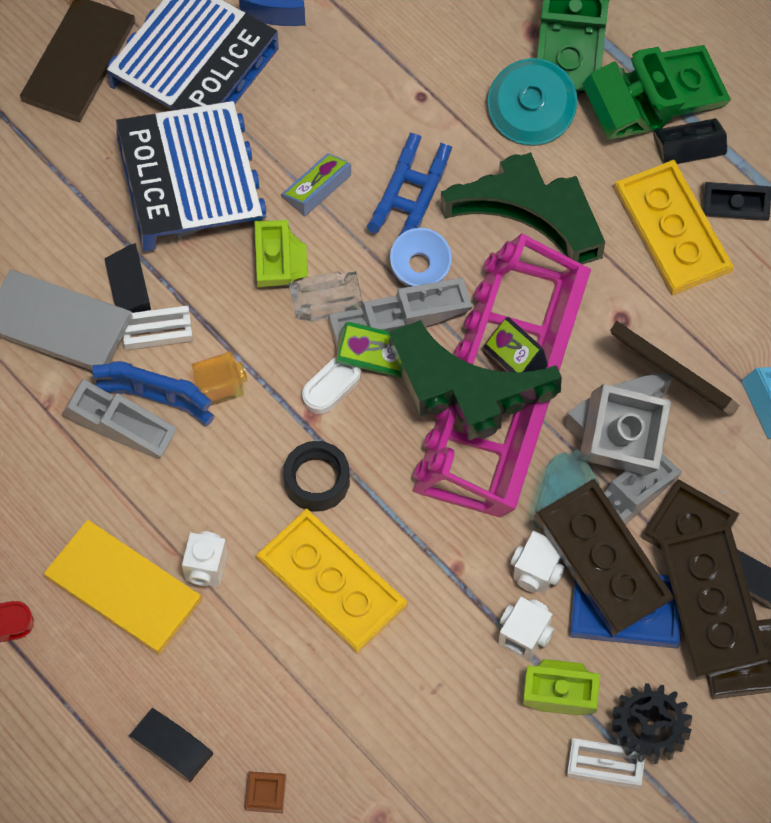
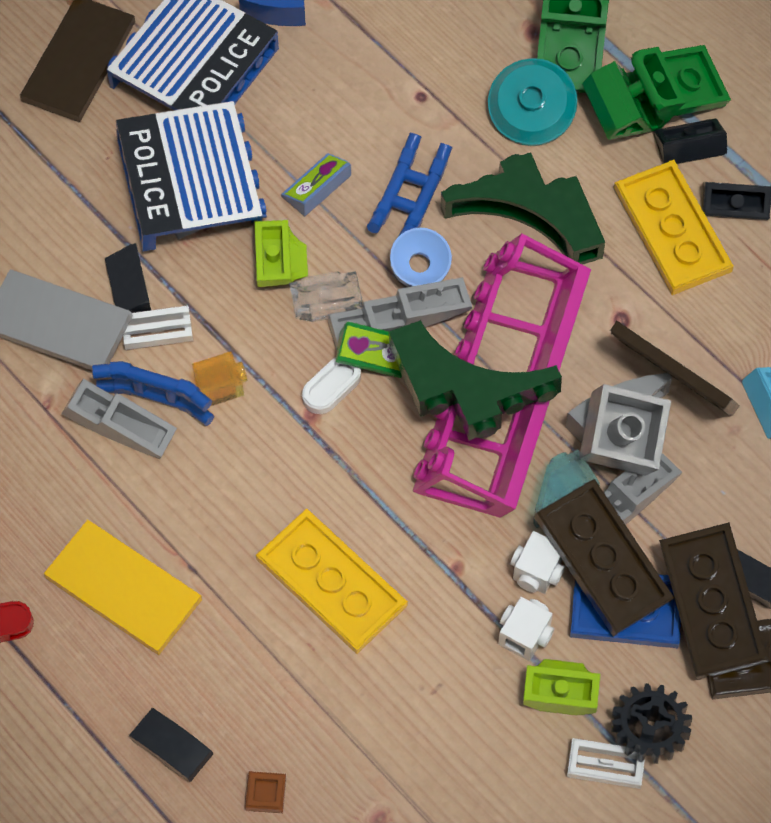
white brick [182,531,228,587] -> none
black tyre [283,441,350,511] -> none
slope [483,317,548,372] -> none
dark brown tile [642,479,740,549] -> none

